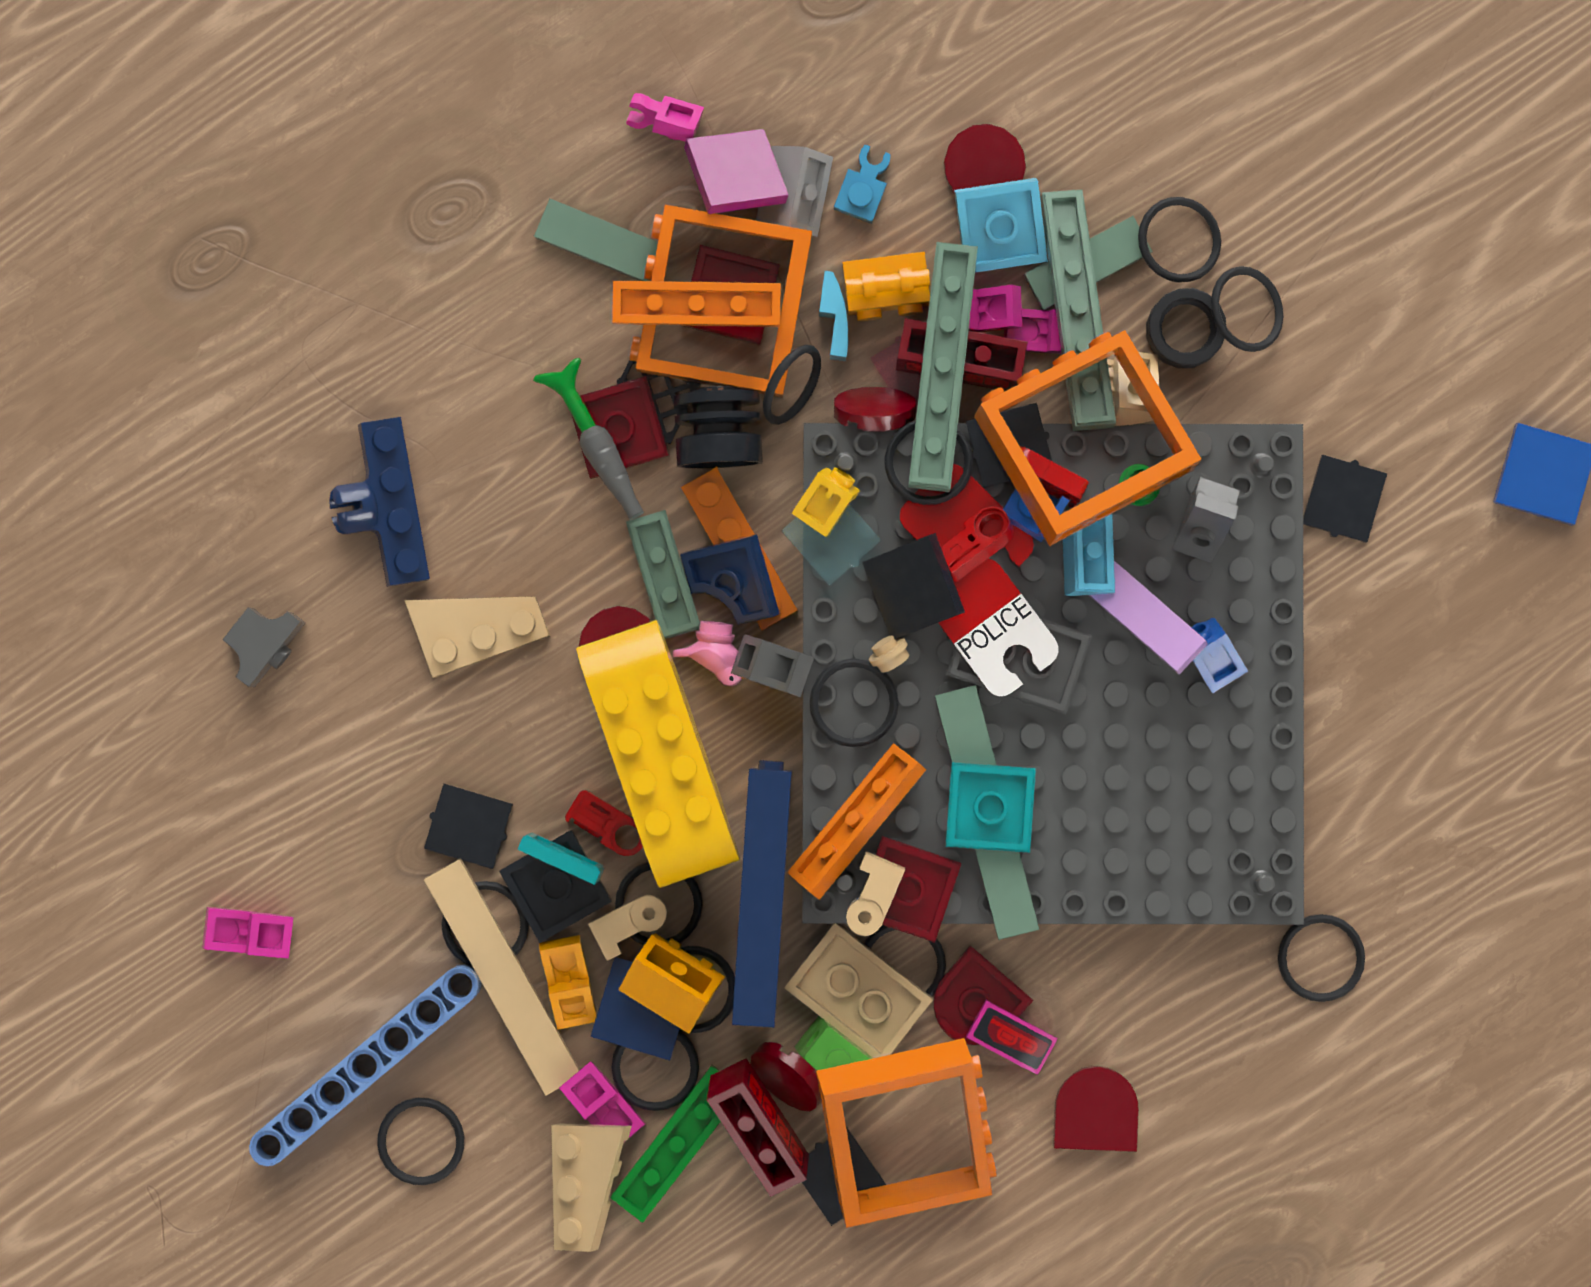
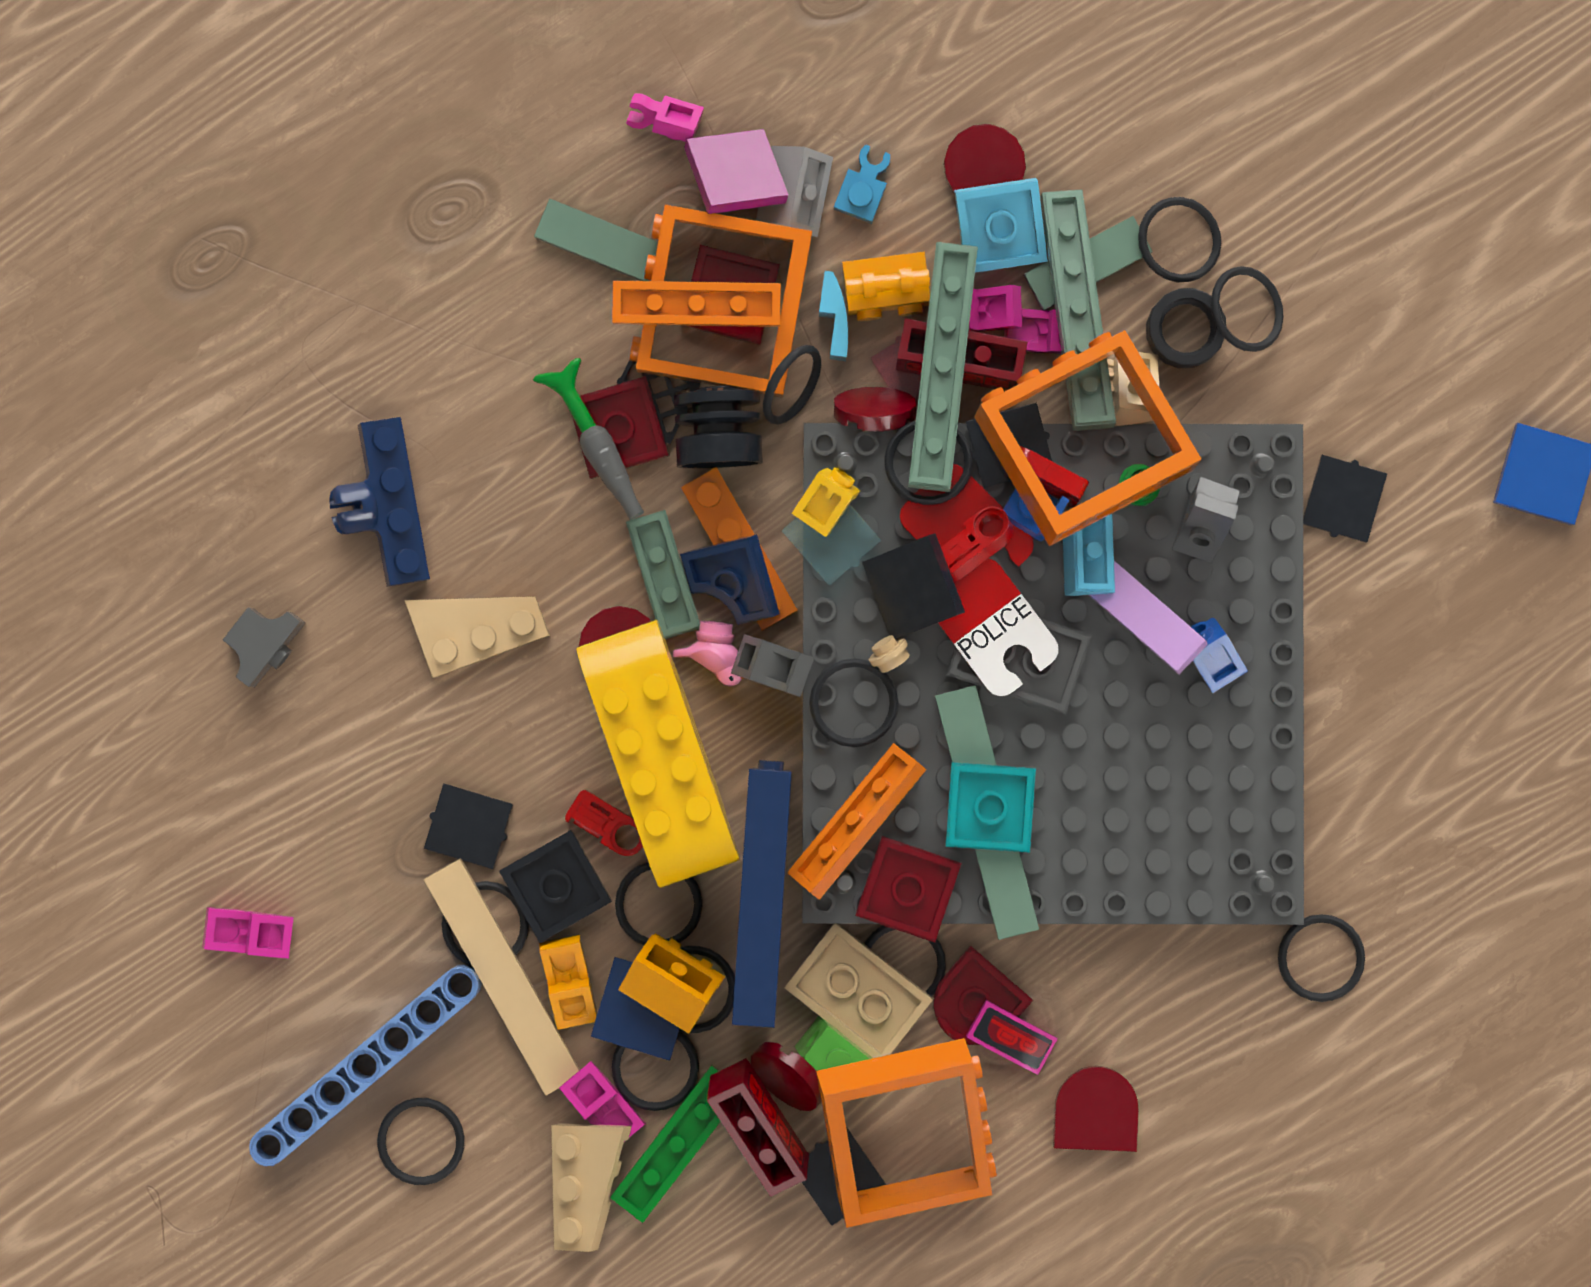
teal tile [517,833,605,885] -> none
tan leg [588,894,667,961] -> none
tan leg [846,851,905,936] -> none

